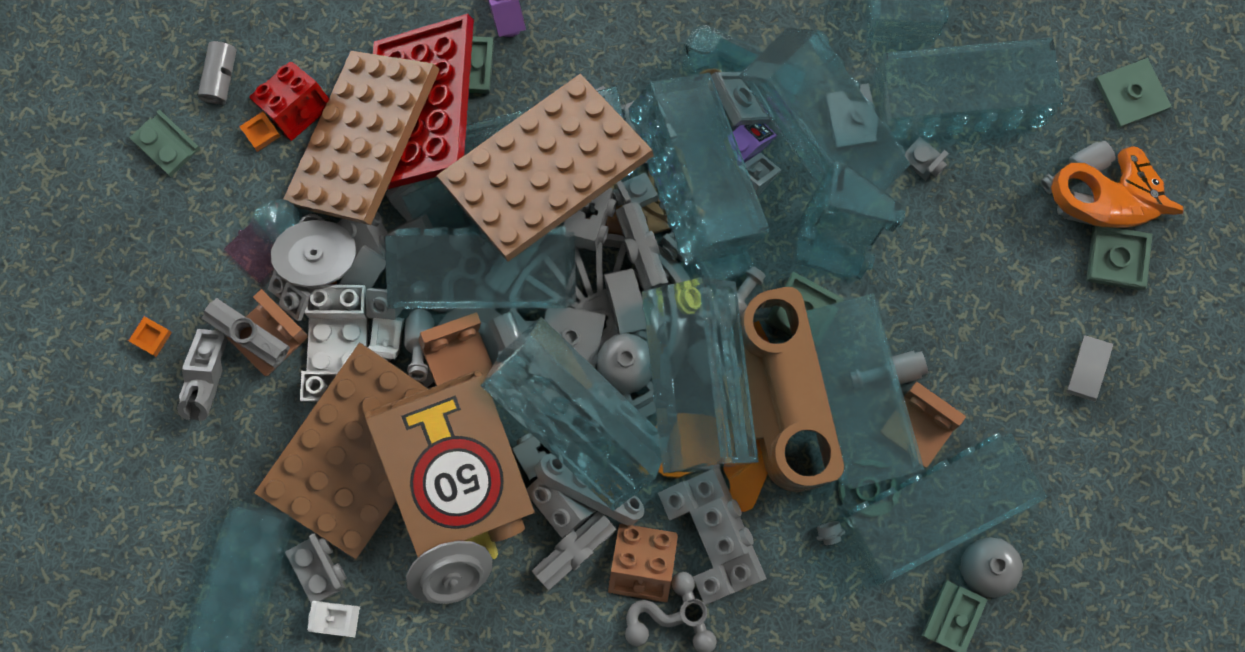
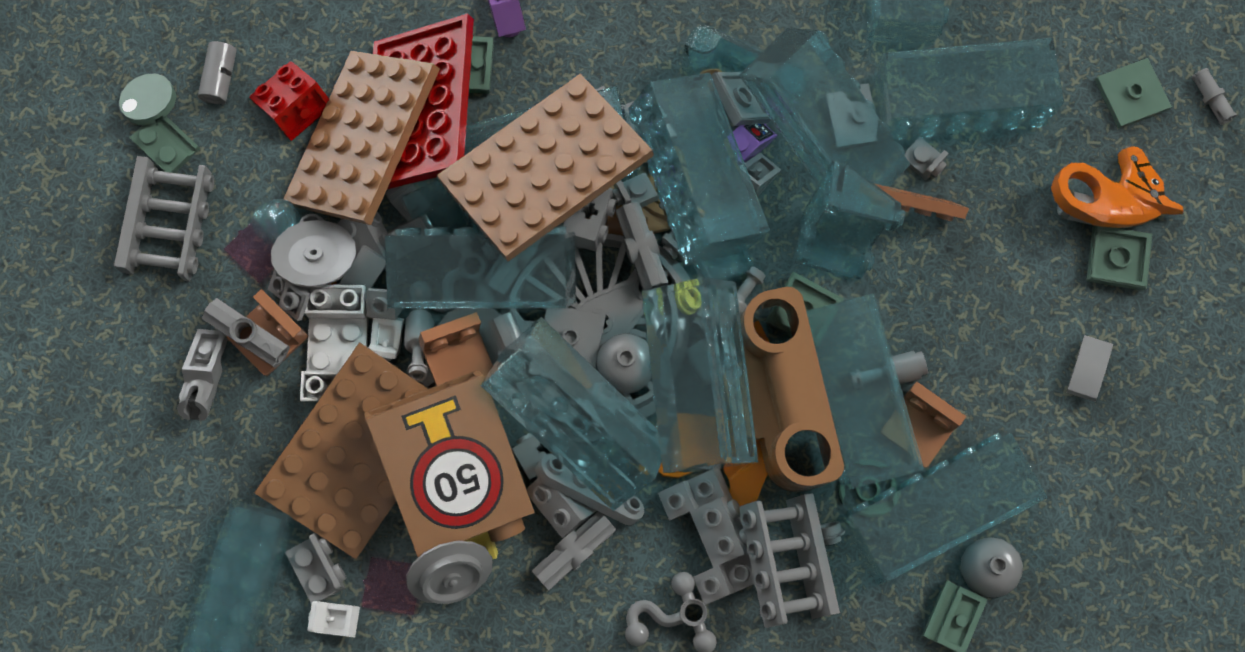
orange plate [128,316,172,357] -> none
orange plate [239,111,281,152] -> none
light grey slope [604,268,648,334] -> none
nougat bracket [608,524,678,602] -> none
light grey piece [1041,141,1116,194] -> none
none -> light grey fence [114,156,214,282]
none -> sand green tile [119,73,177,125]
none -> clear pink piece [361,557,417,615]
none -> light grey fence [739,493,840,628]
none -> nougat plate [860,181,969,221]
none -> light grey pin [1191,68,1237,125]

